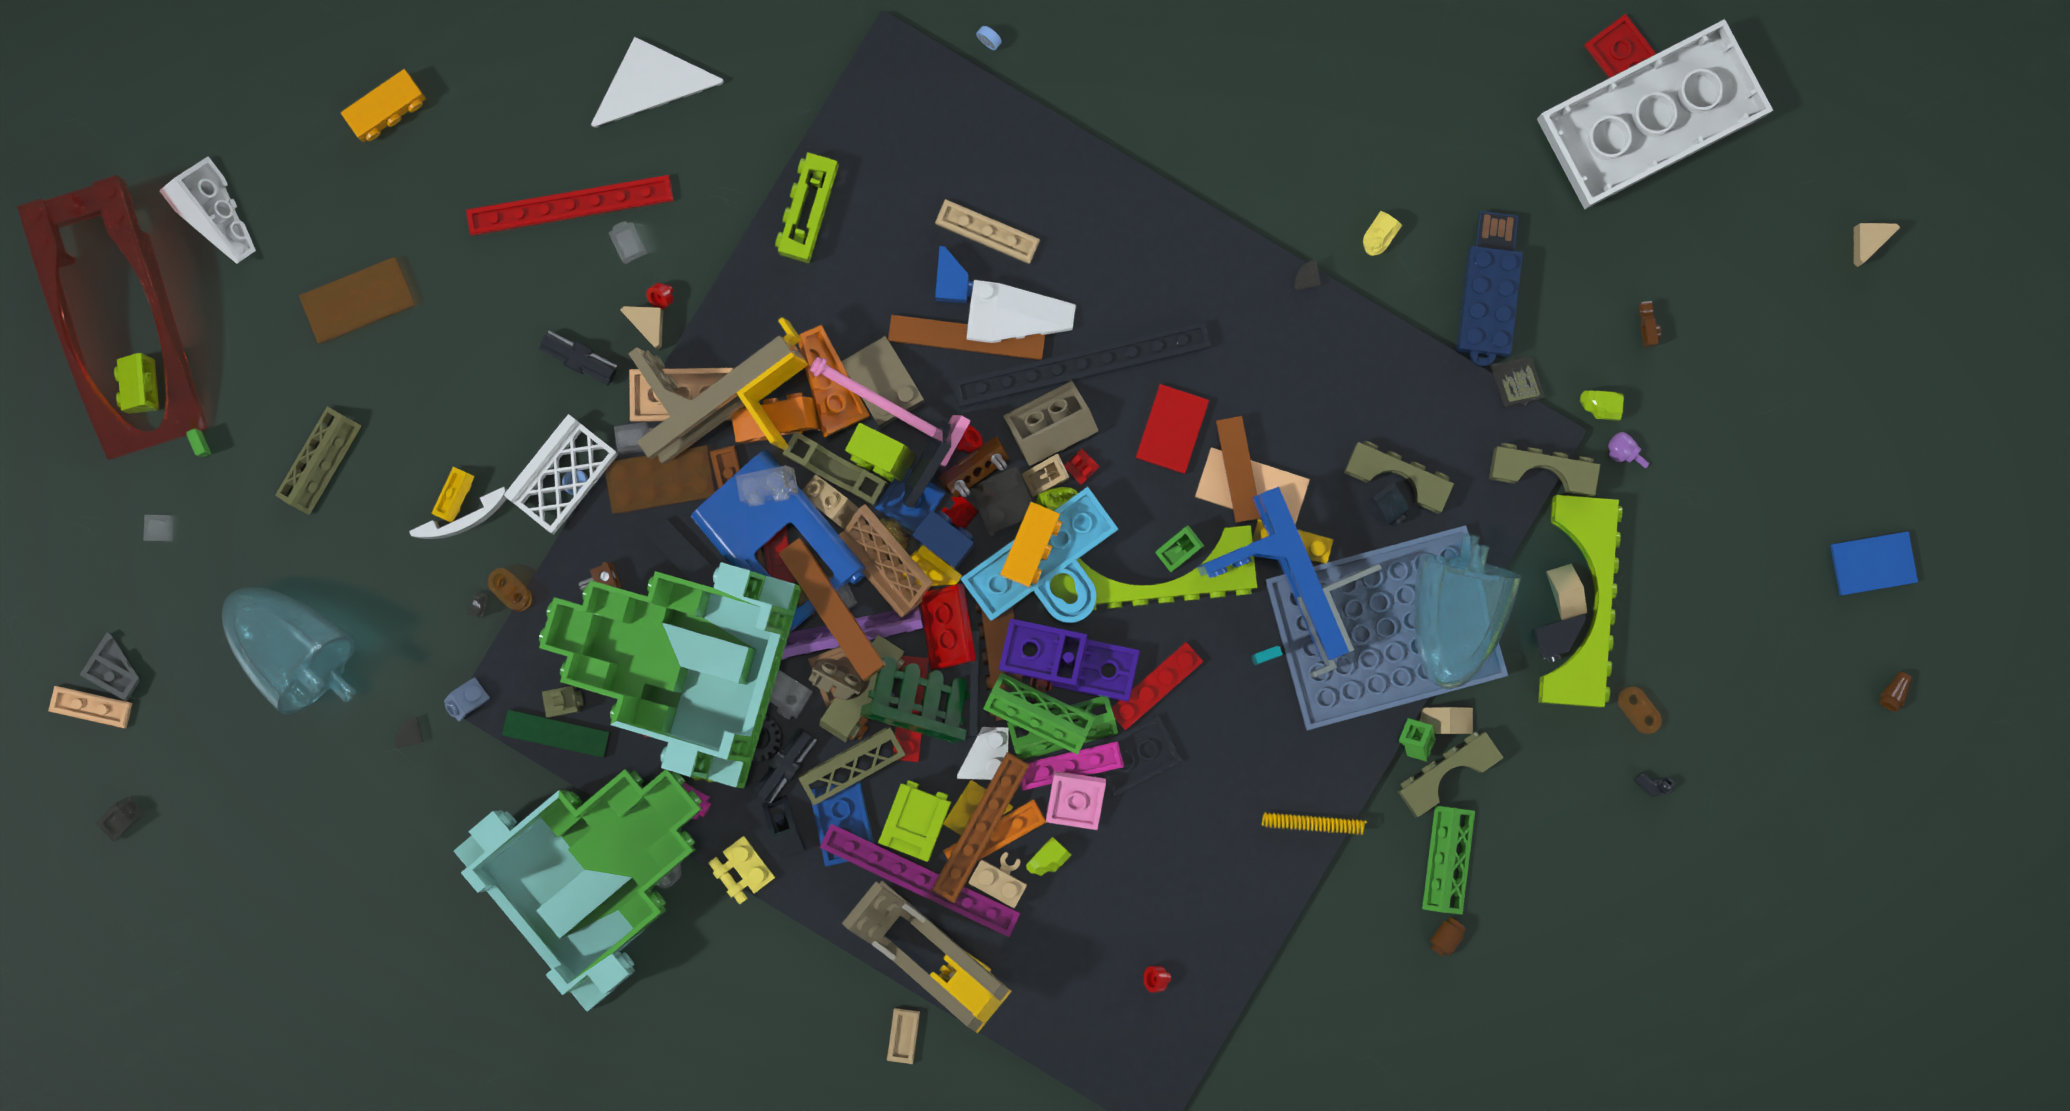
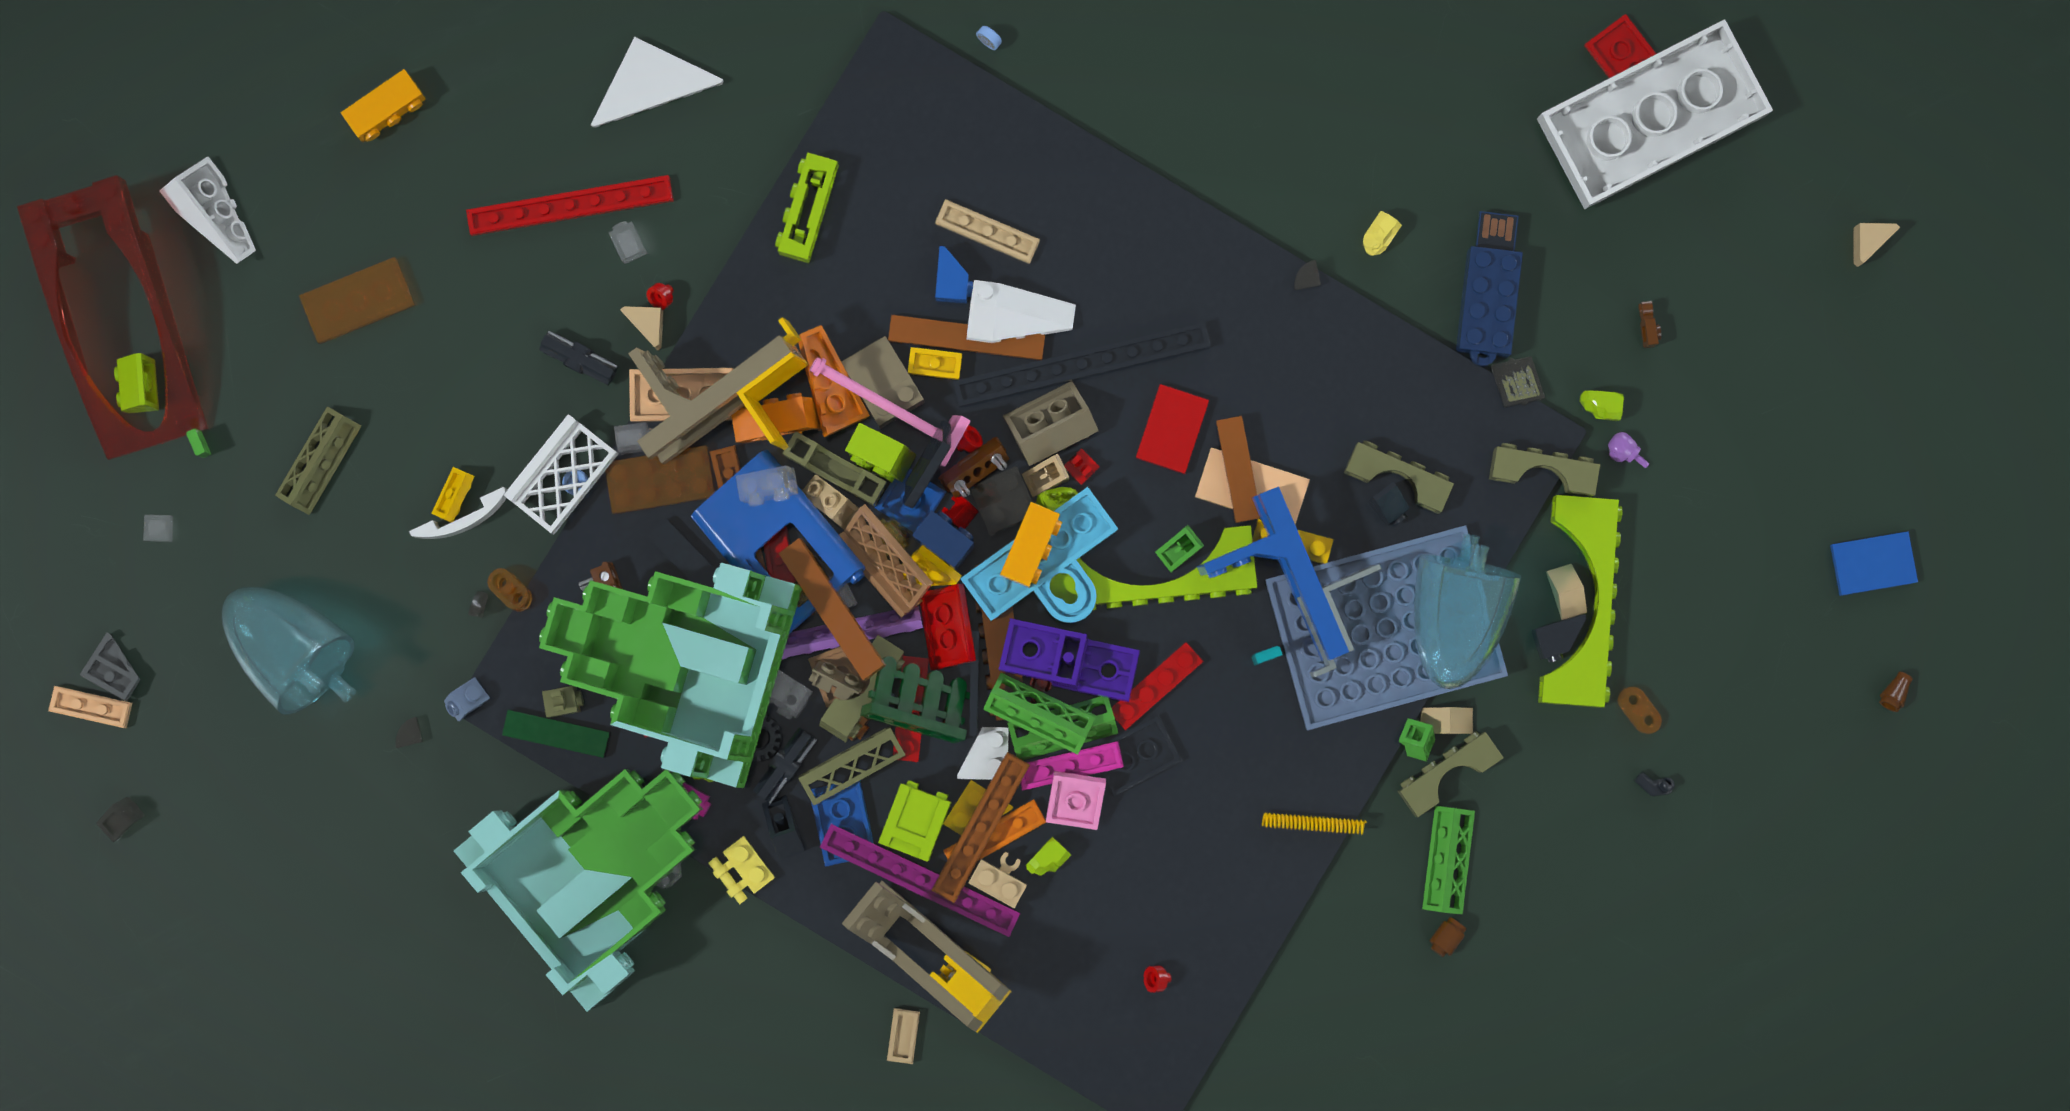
none -> yellow plate [908,347,962,380]

